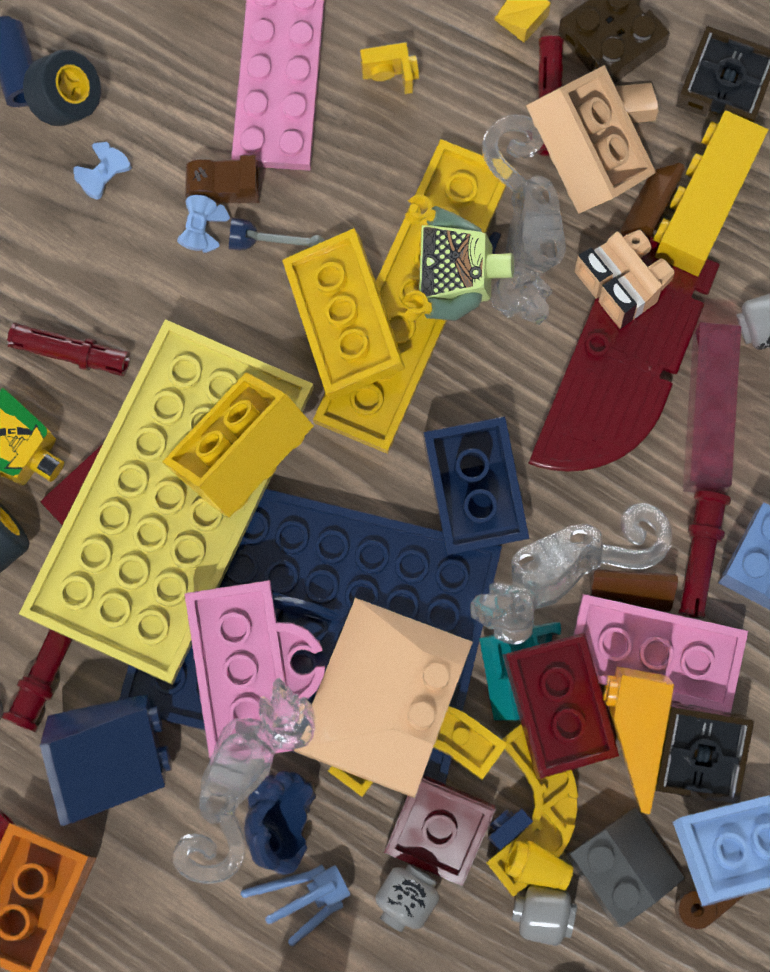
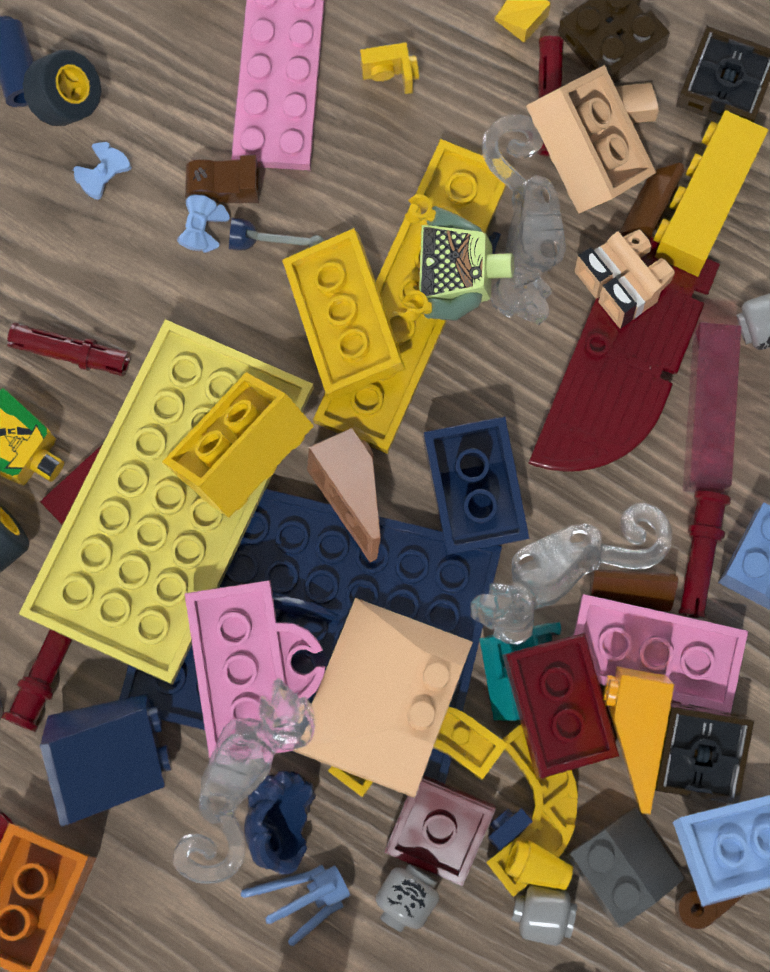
none -> nougat slope [307,428,380,562]

